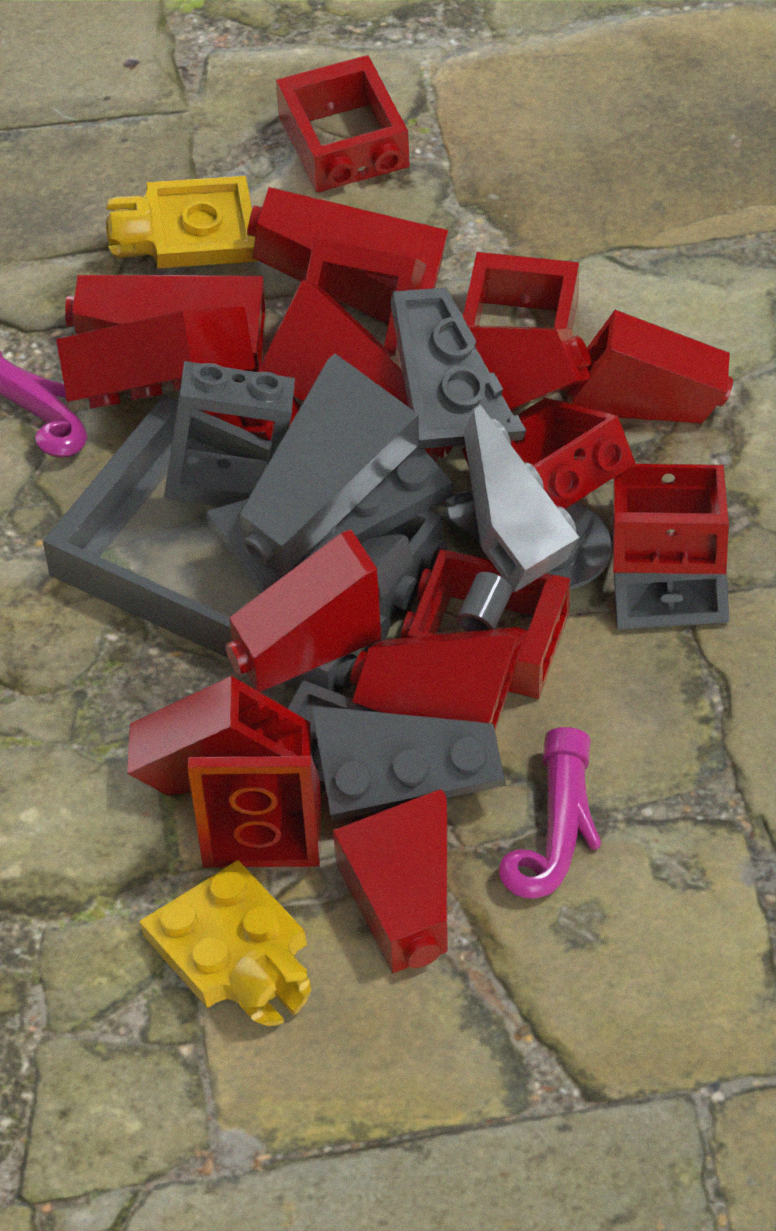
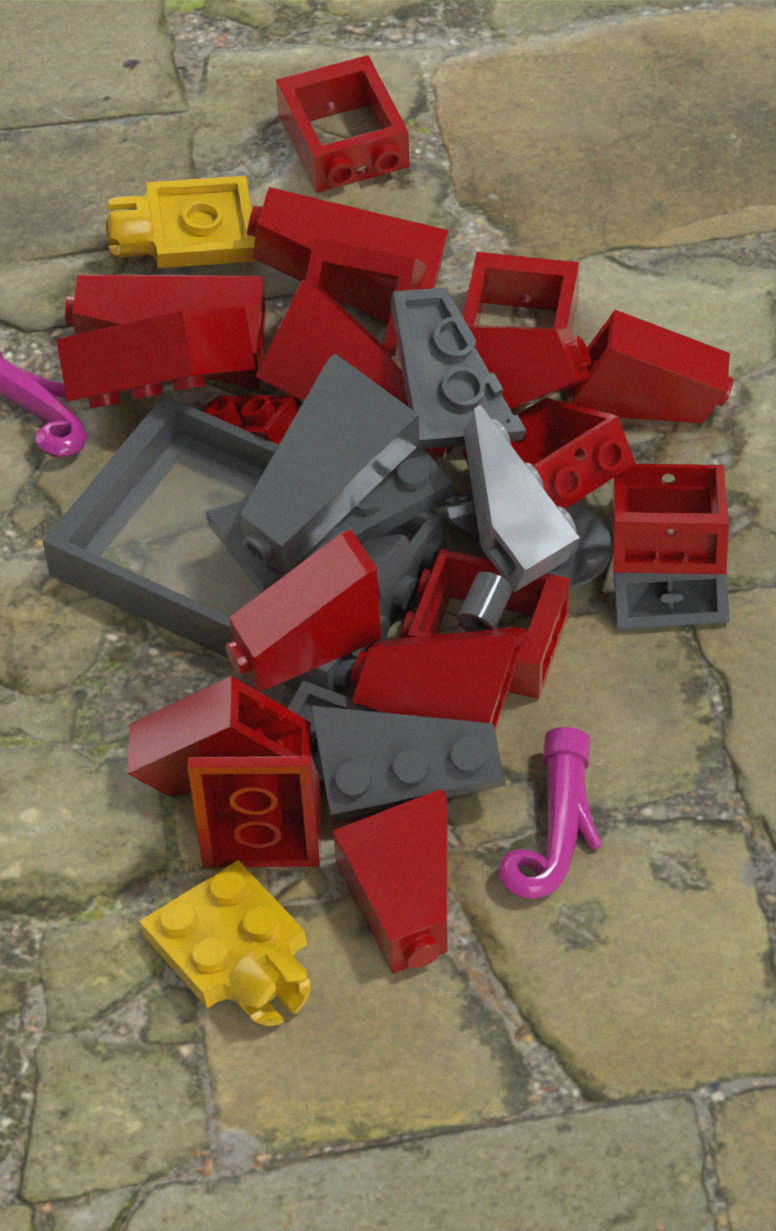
dark grey window [164,361,295,507] -> none

